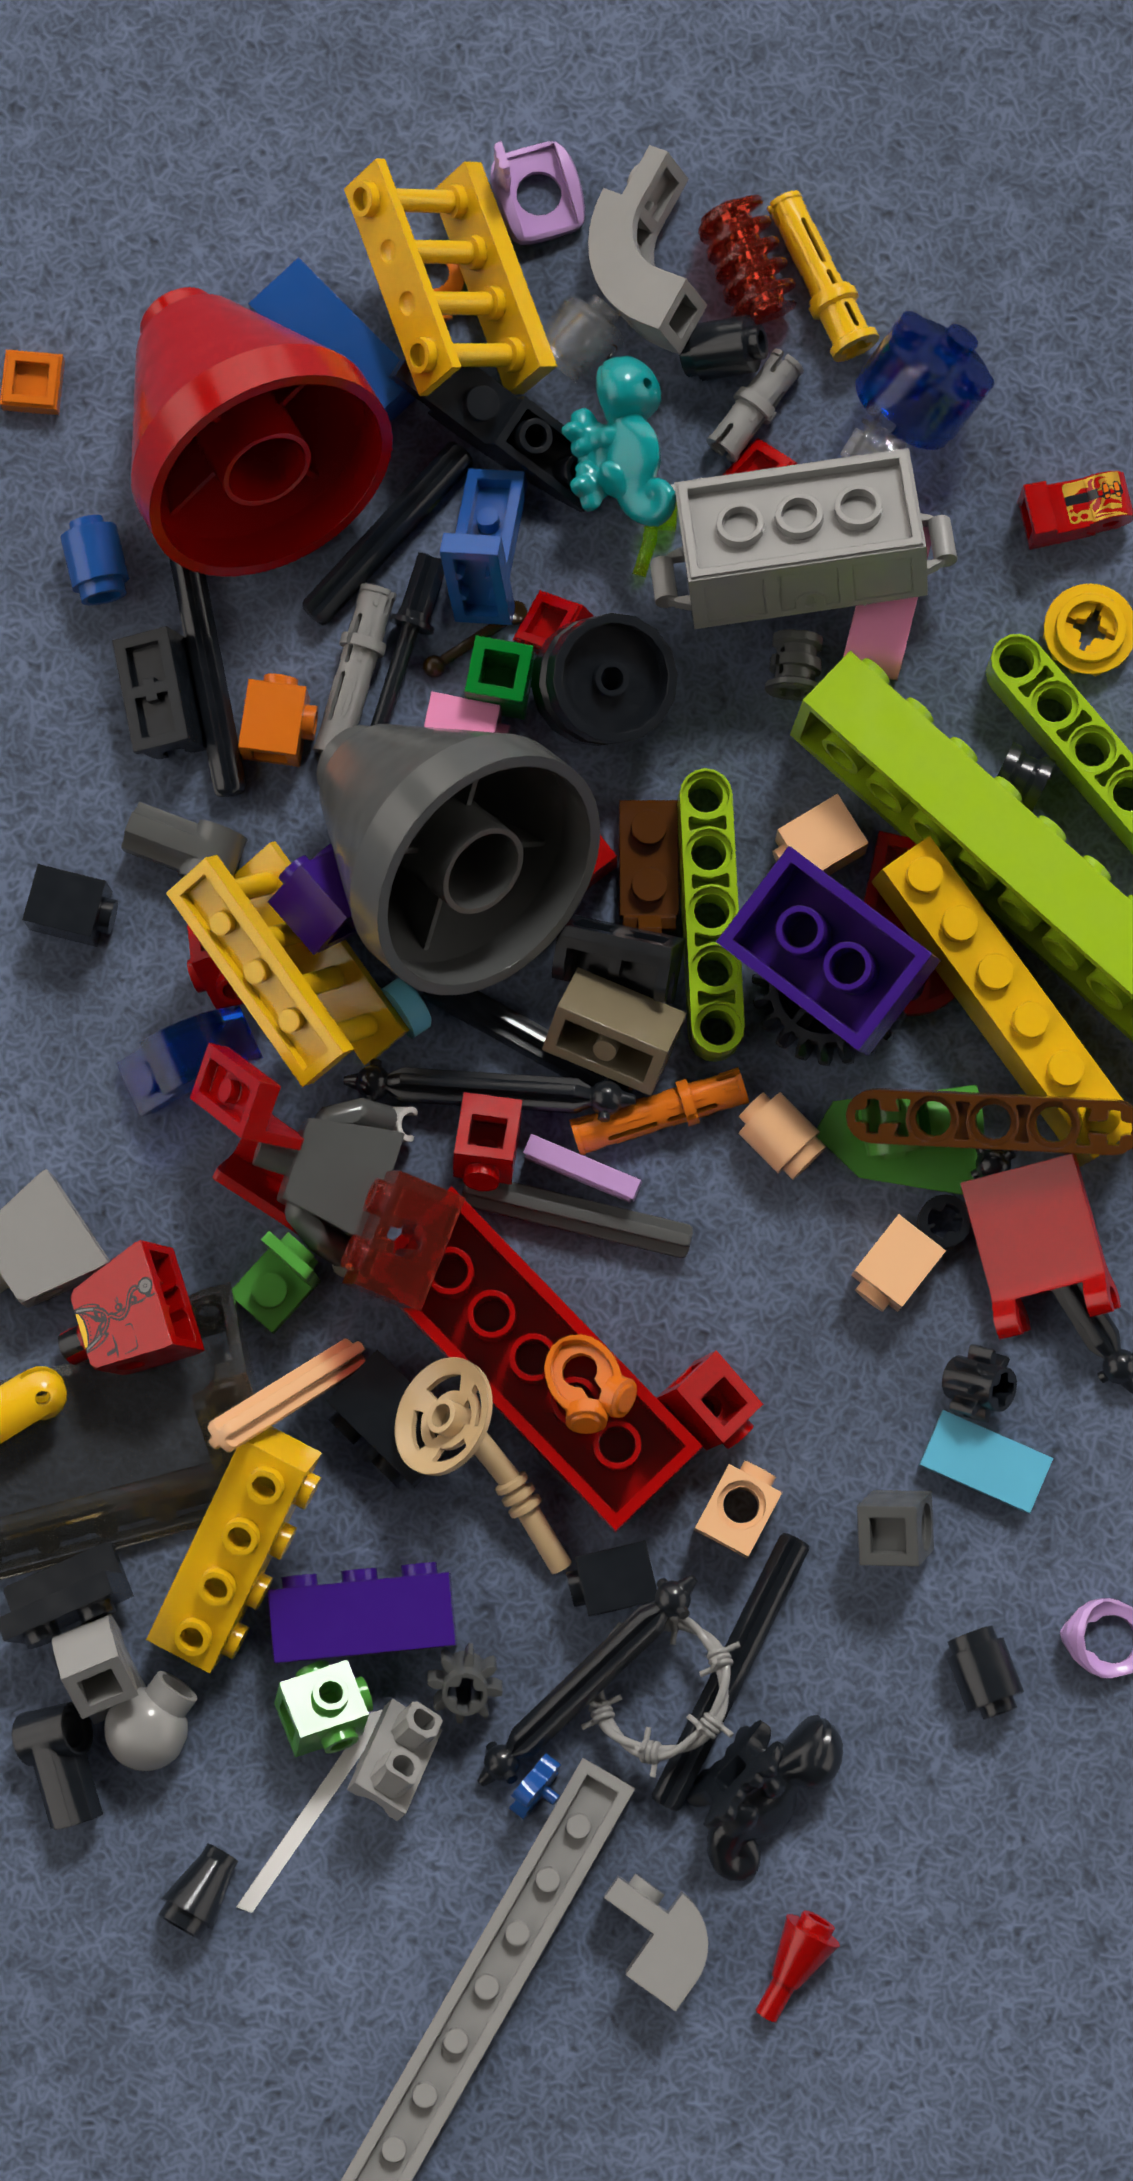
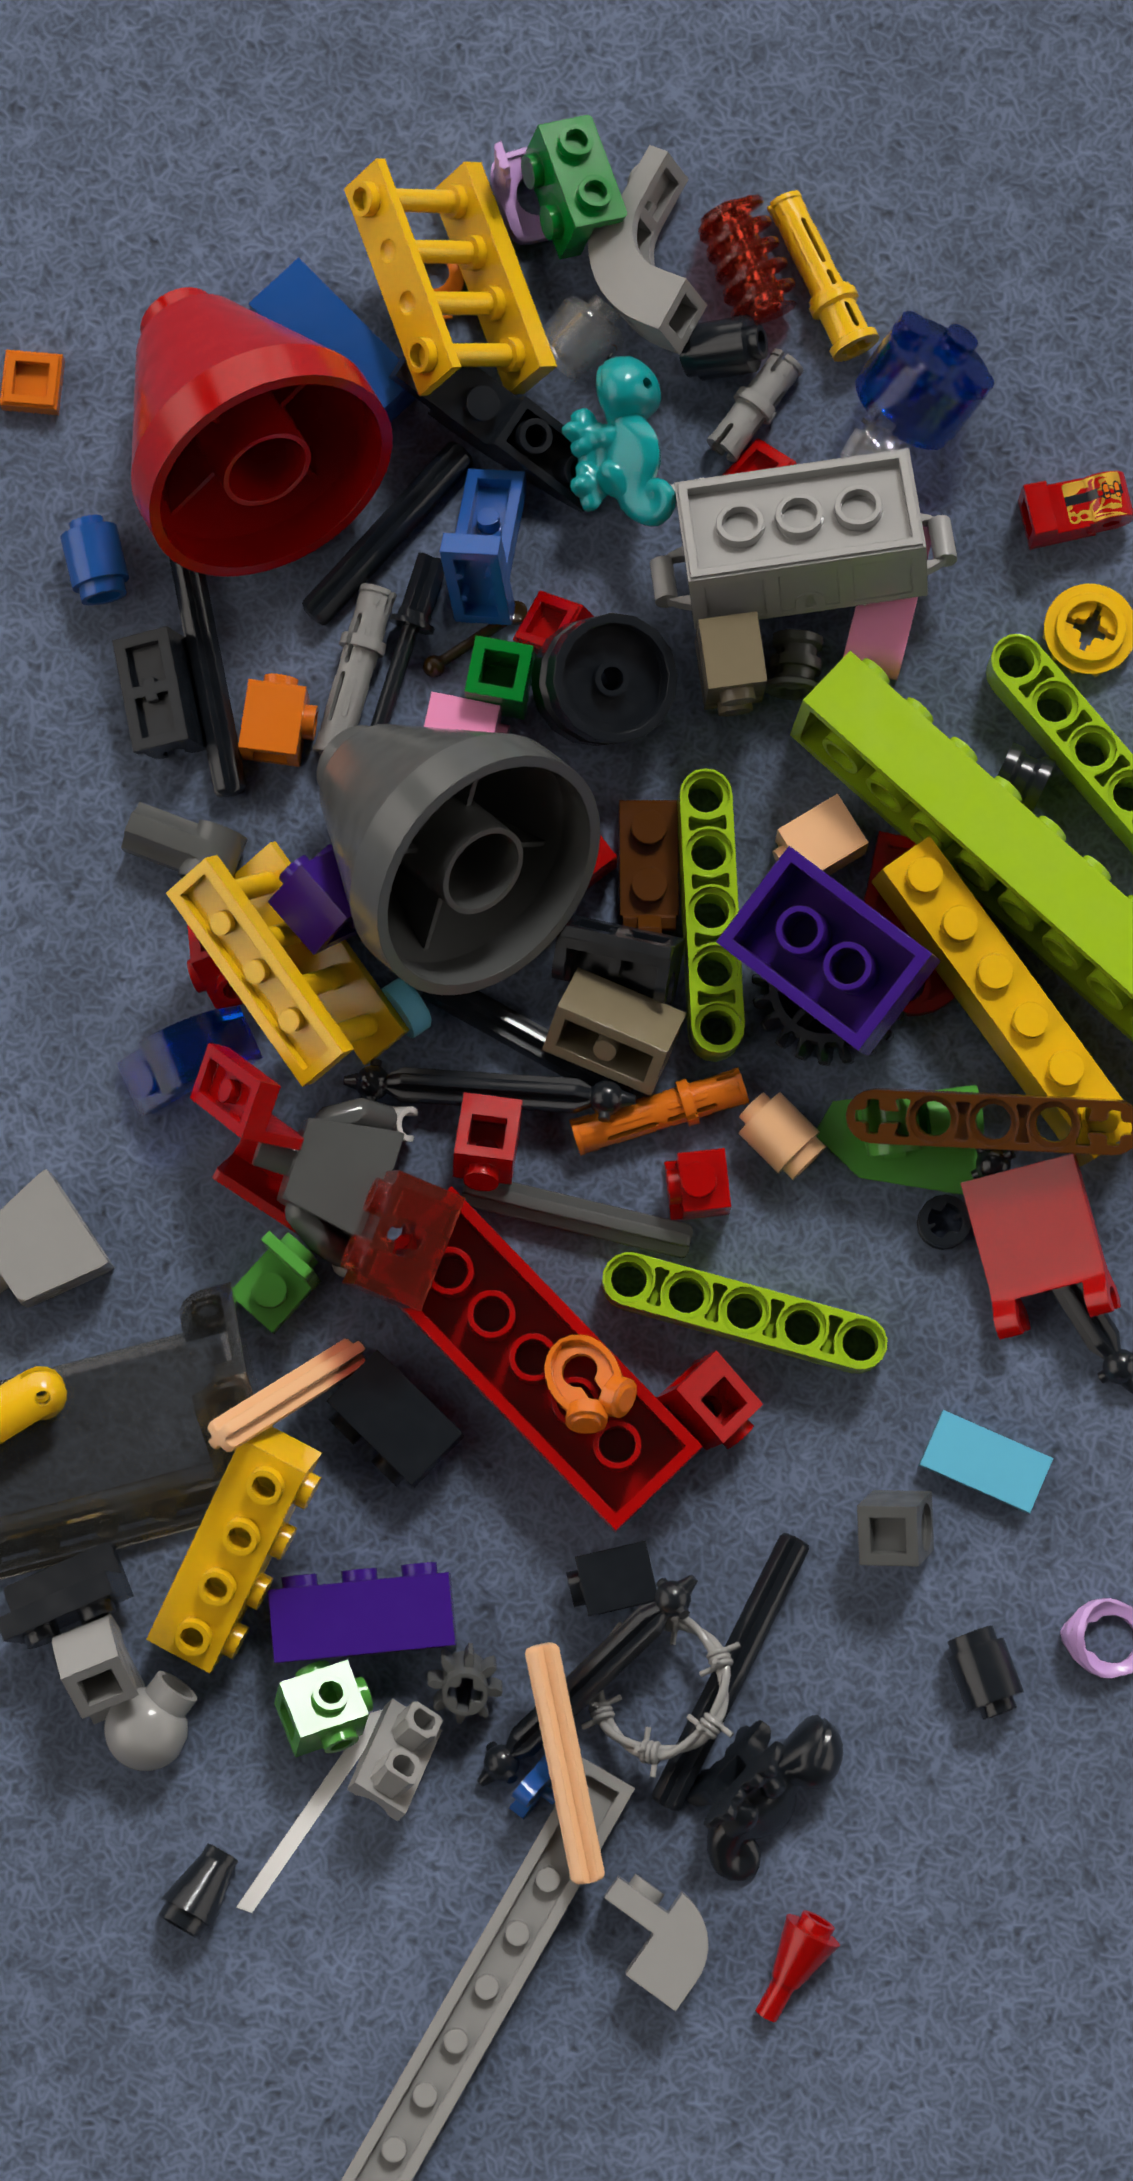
black piece [12,1702,103,1830] -> none
black brick [22,864,118,947] -> none
red torso [58,1240,205,1375] -> none
tan dish [395,1357,572,1574] -> none
lavender tile [523,1134,642,1203] -> none
clear neon green hand [632,502,677,578] -> none
light nougat brick [694,1460,782,1558] -> none
light nougat brick [851,1214,946,1312] -> none
black gear [942,1344,1017,1423] -> none
none -> green bracket [521,115,627,260]
none -> light nougat axle [525,1642,605,1885]
none -> lime beam [602,1252,888,1374]
none -> red brick [664,1148,731,1221]
none -> dark tan brick [695,611,767,716]

